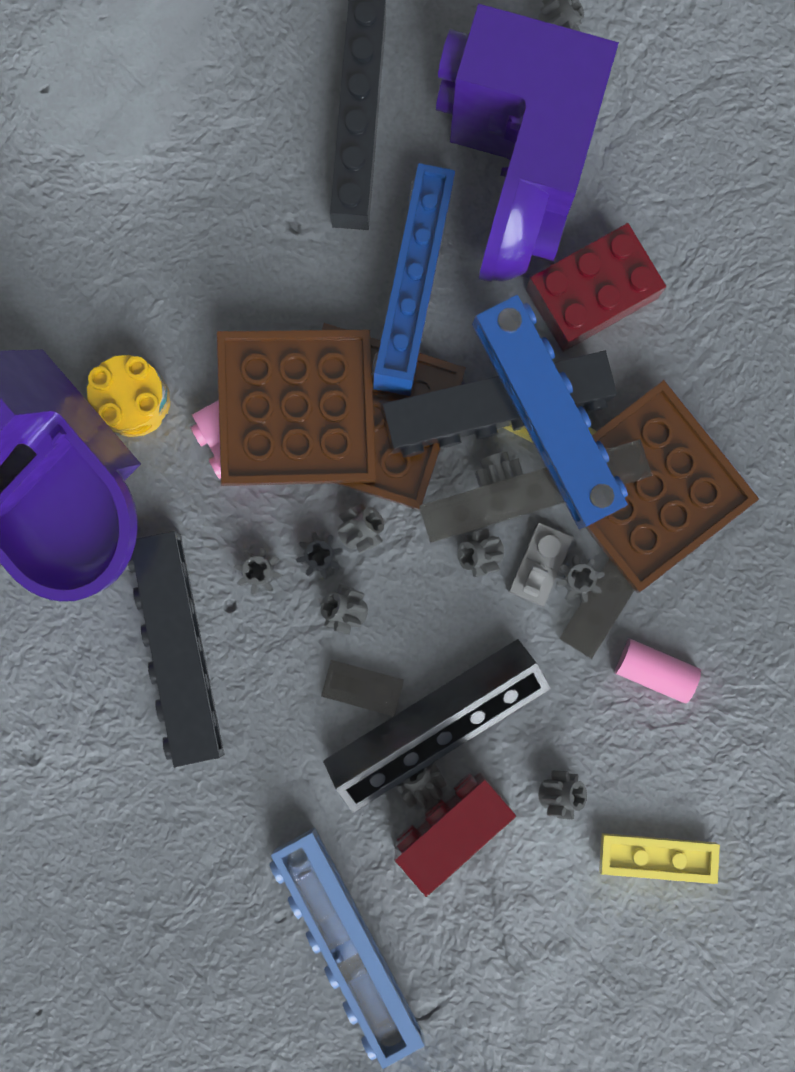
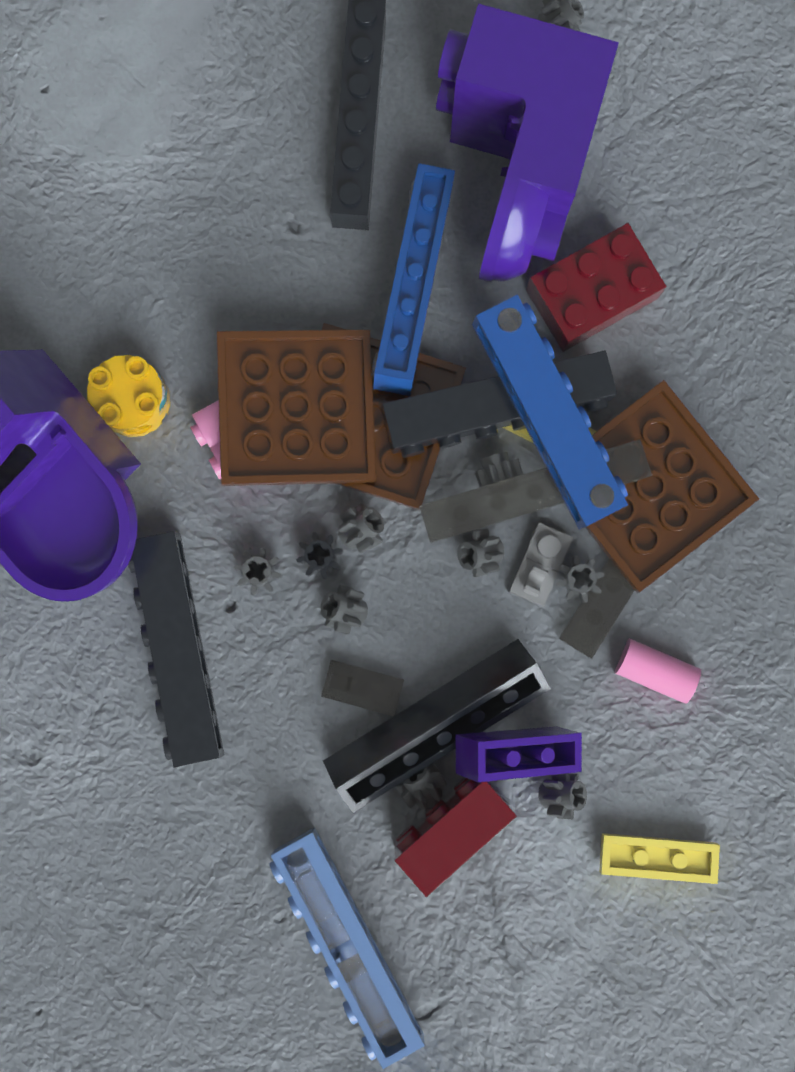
none -> dark purple brick [456,726,582,782]

